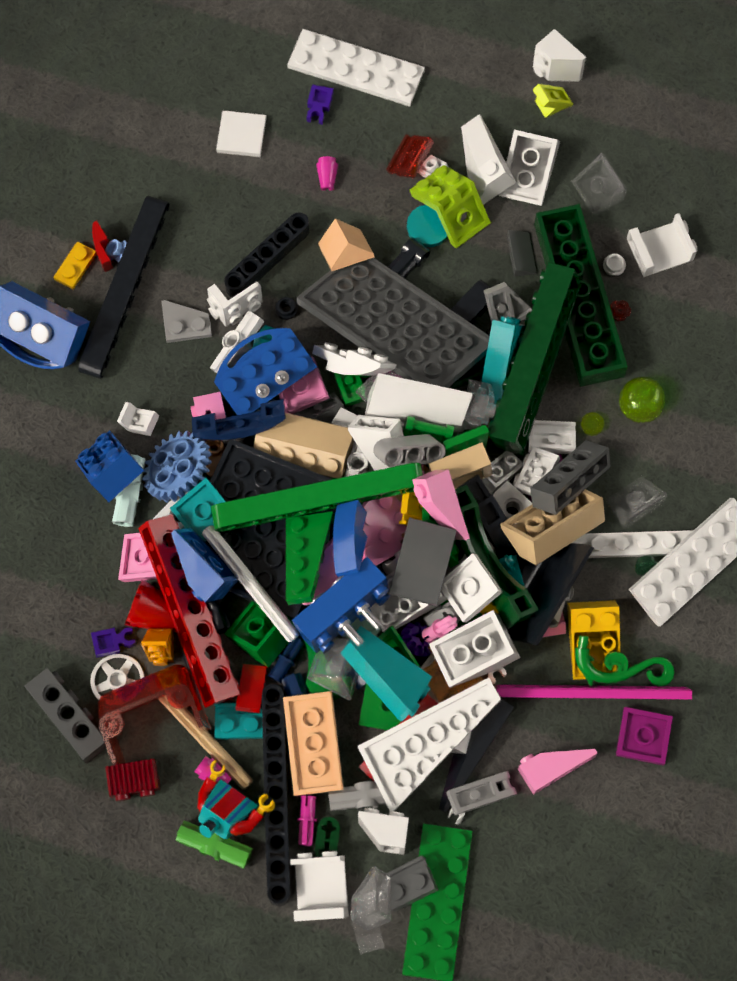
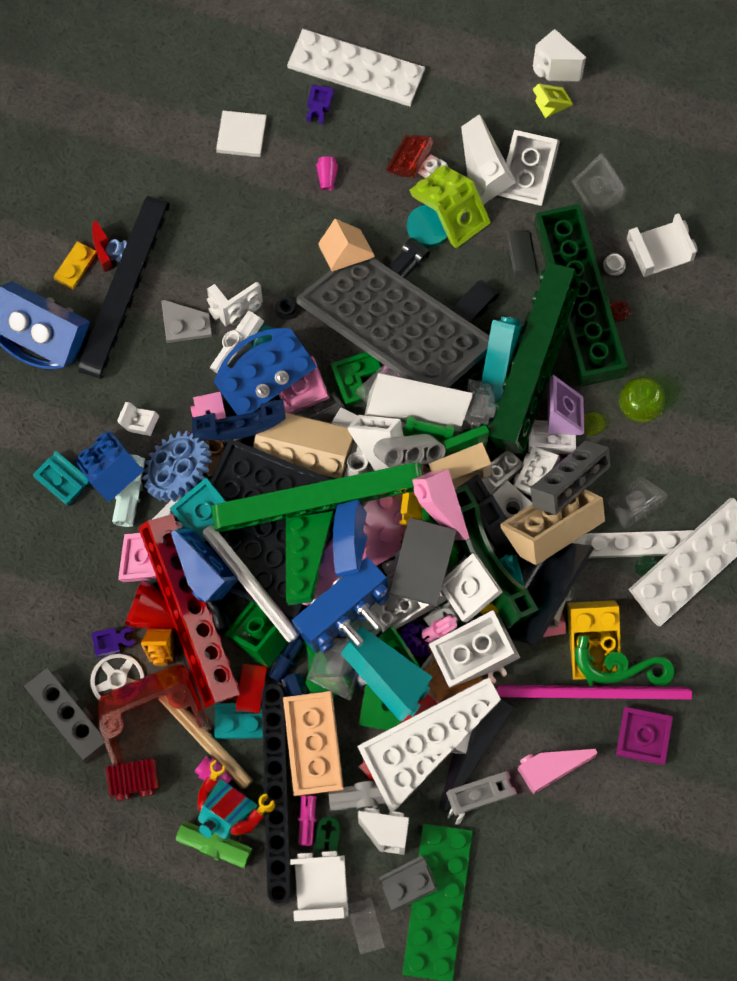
black beam [224,212,310,298] -> none
white slope [312,342,397,376] -> none
clear slope [351,866,391,931] -> none
light grey wing [484,282,532,323] -> none
none -> teal plate [33,451,90,506]
none -> lavender slope [547,375,584,435]

